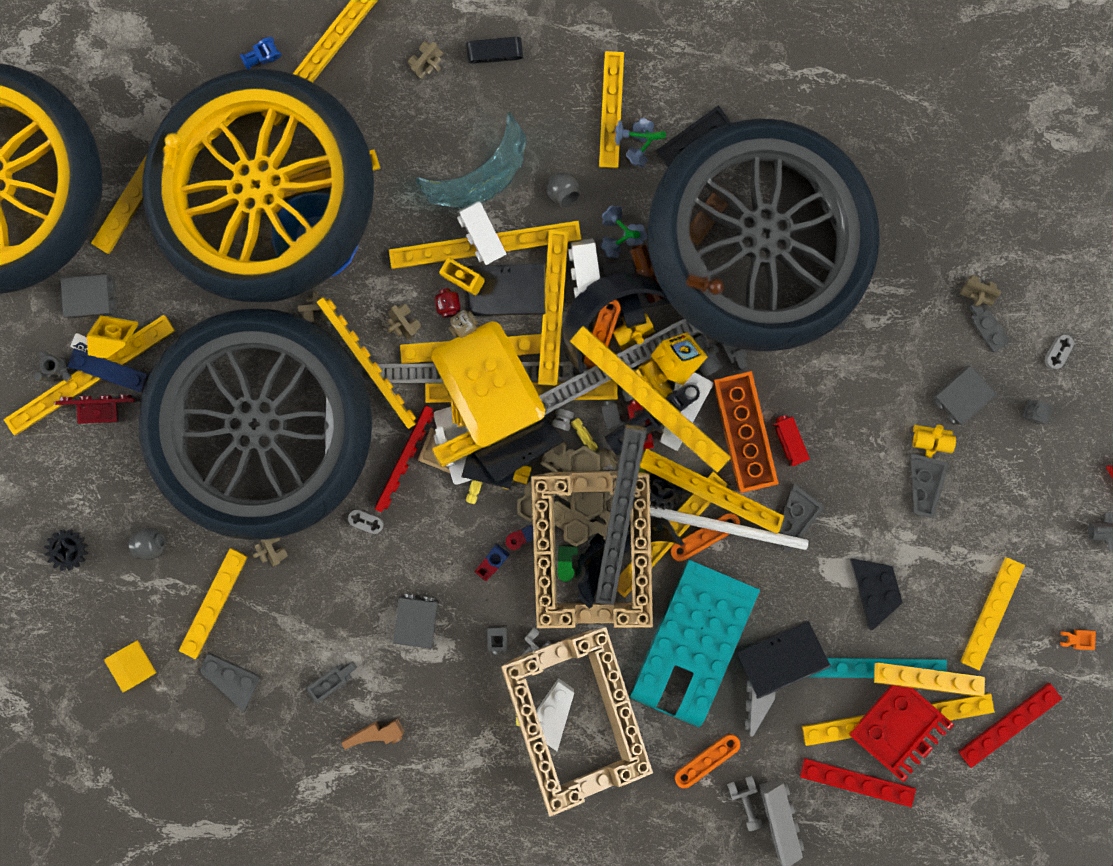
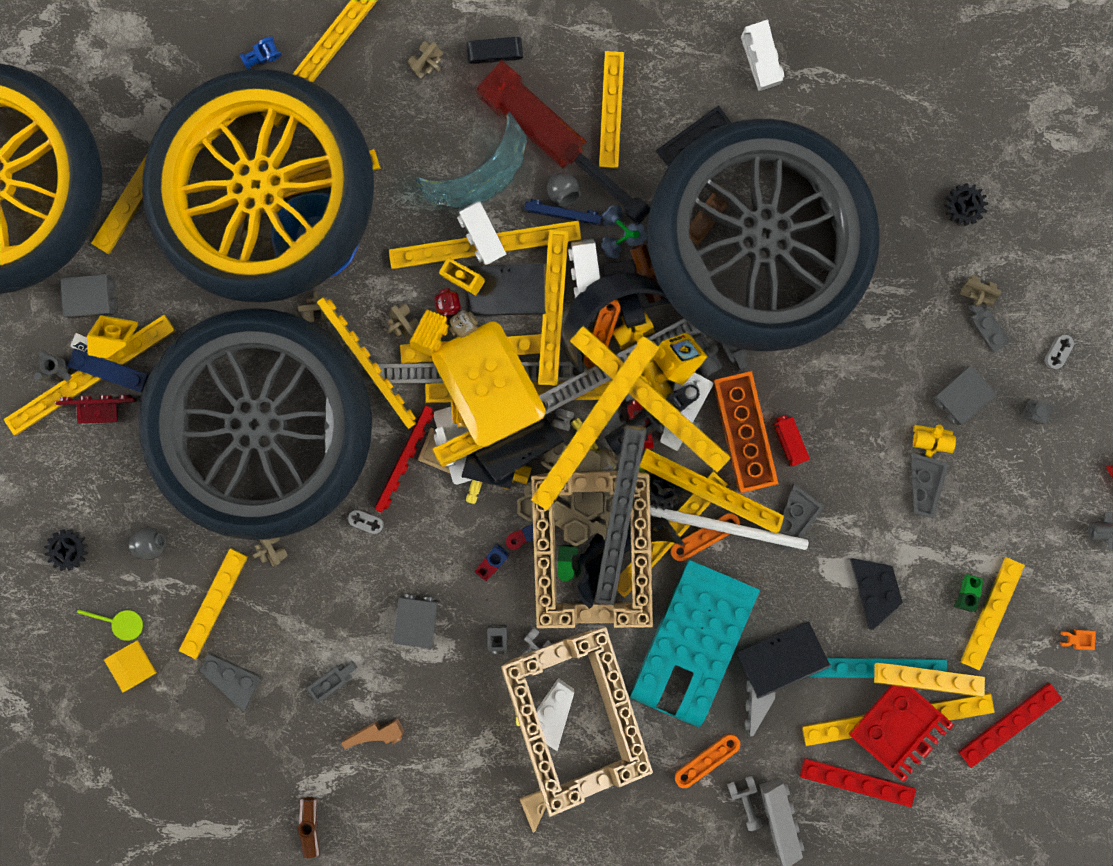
yellow axle [163,133,182,168] -> none
sand blue plant [615,118,666,167] -> none
reddish brown axle [686,275,724,295] -> none
none -> lime piece [77,610,143,641]
none -> reddish brown piece [297,797,320,859]
none -> yellow brick [410,309,449,356]
none -> clear red piece [476,60,651,225]
none -> tan tile [520,790,546,832]
none -> dark blue plate [524,199,602,226]
none -> yellow plate [531,336,660,511]
none -> white wedge [741,20,784,92]
none -> black gear [944,183,988,226]
none -> leg [954,574,983,612]

